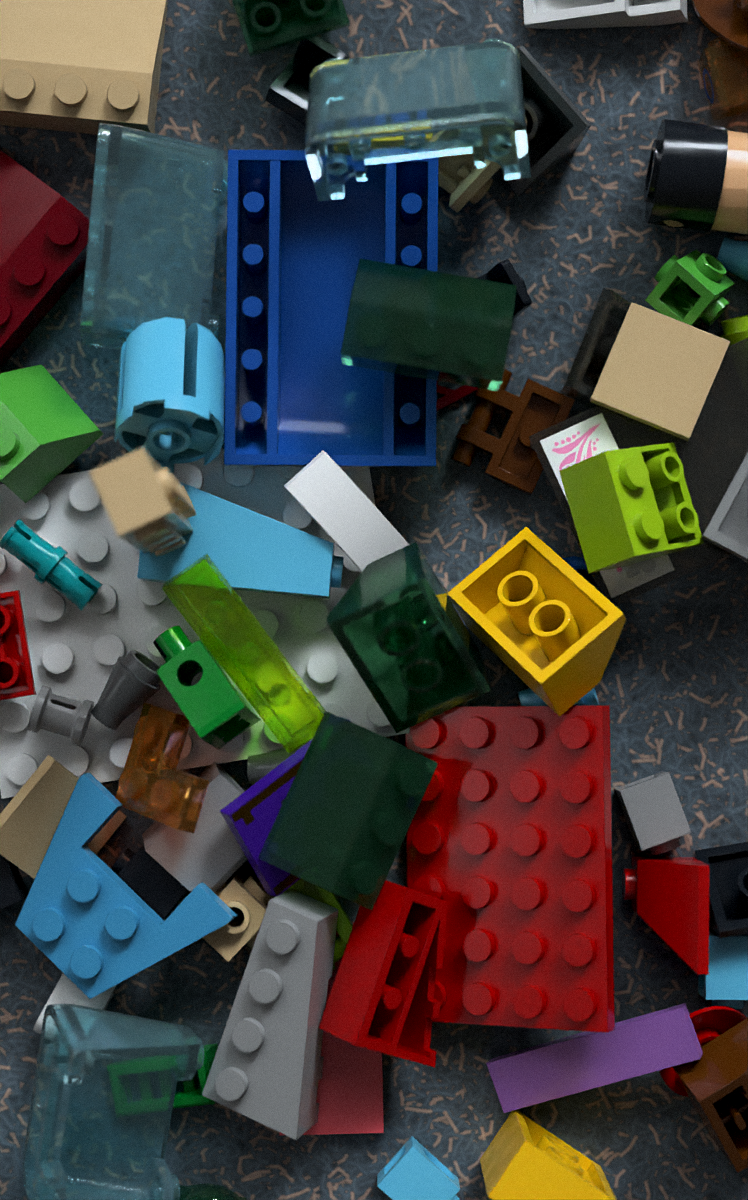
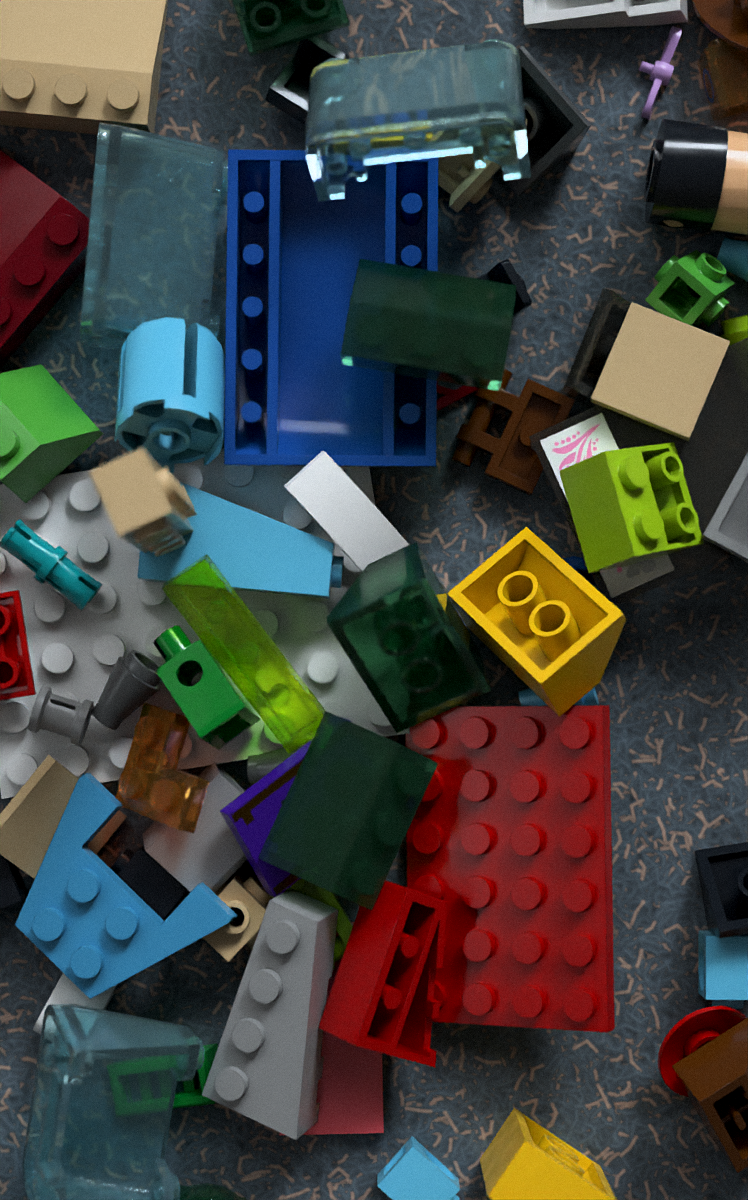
medium lavender tile [486,1003,703,1113] -> none
light grey brick [615,771,691,855] -> none
red slope [622,856,709,975] -> none
none -> lavender piece [639,26,682,120]

